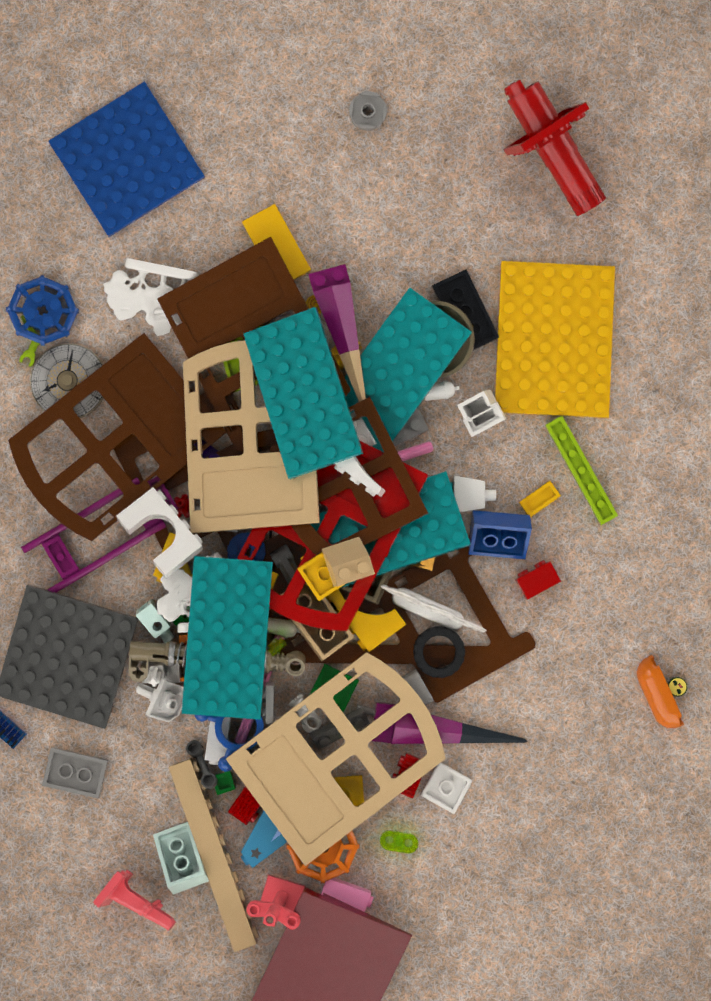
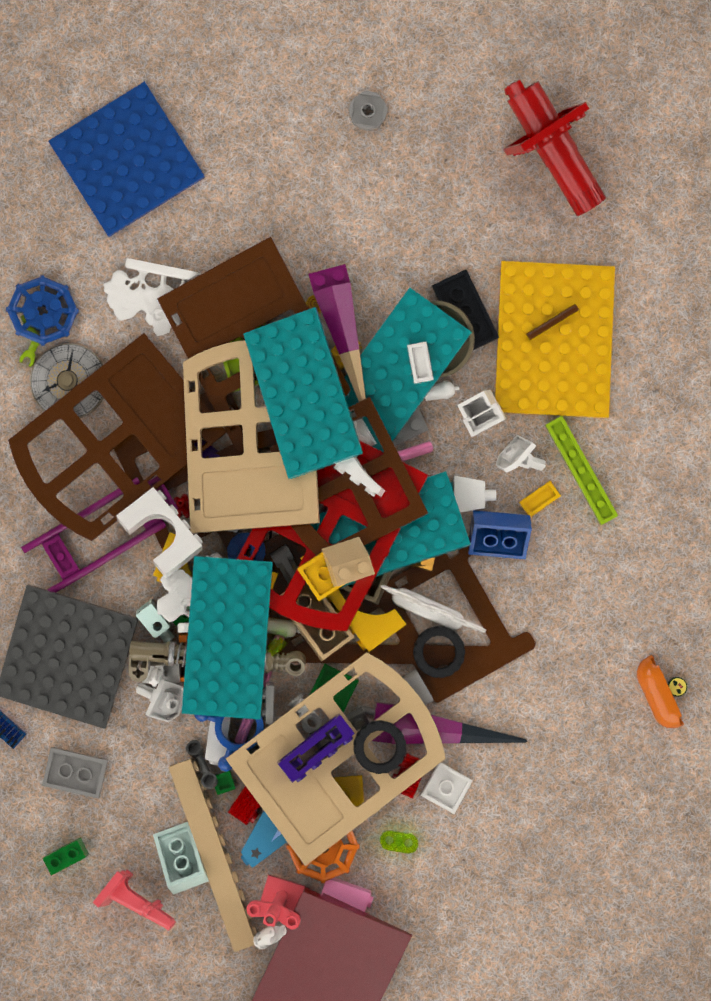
yellow tile [242,204,311,280] -> none
red brick [515,560,561,600] -> none
none -> green brick [42,837,89,876]
none -> white piece [253,925,287,950]
none -> dark purple brick [277,714,355,783]
none -> black tyre [353,720,406,774]
none -> white tile [407,342,434,384]
none -> white piece [496,435,546,473]
none -> reddish brown bar [526,304,579,340]

